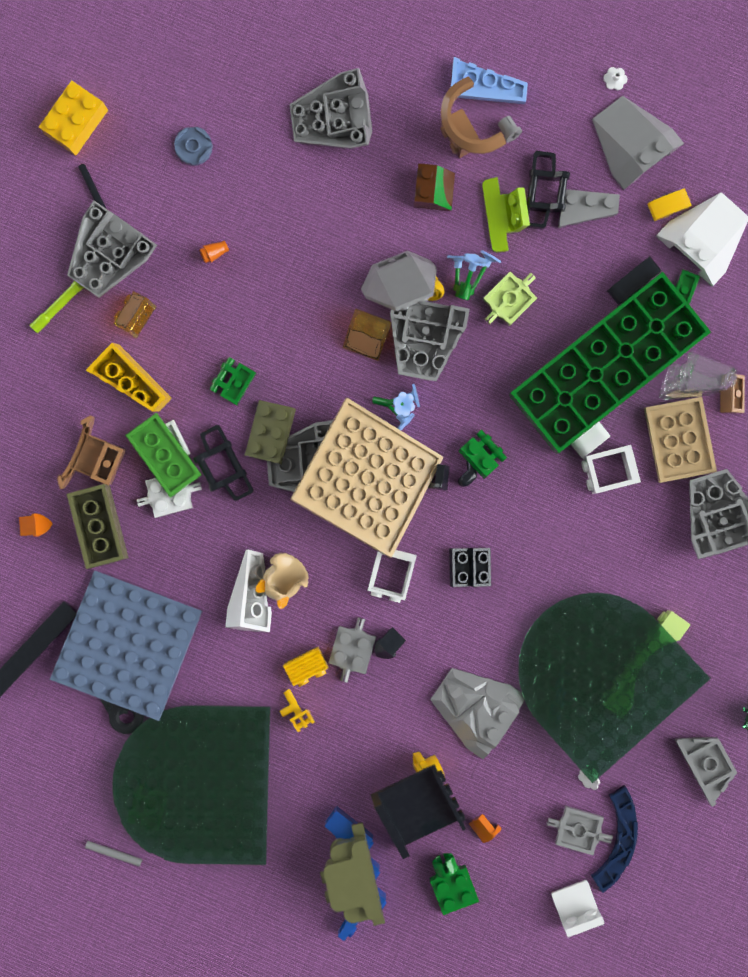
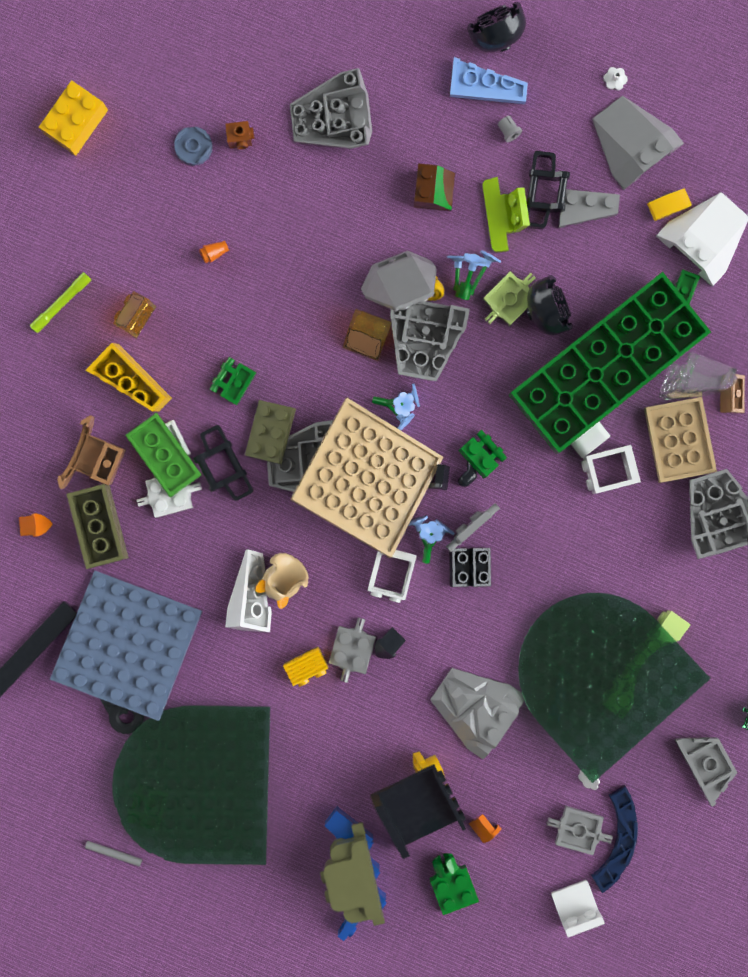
light grey wedge [67,200,157,298] -> none
black bar [78,164,107,209] -> none
yellow arm [280,689,315,732] -> none
medium nougat piece [440,76,506,158] -> none
black beam [607,256,662,305] -> none
none -> dark orange brick [225,121,255,150]
none -> light blue plant [408,515,455,564]
none -> light grey plate [446,503,500,552]
none -> black cylinder [467,2,526,52]
none -> black cylinder [527,275,573,335]

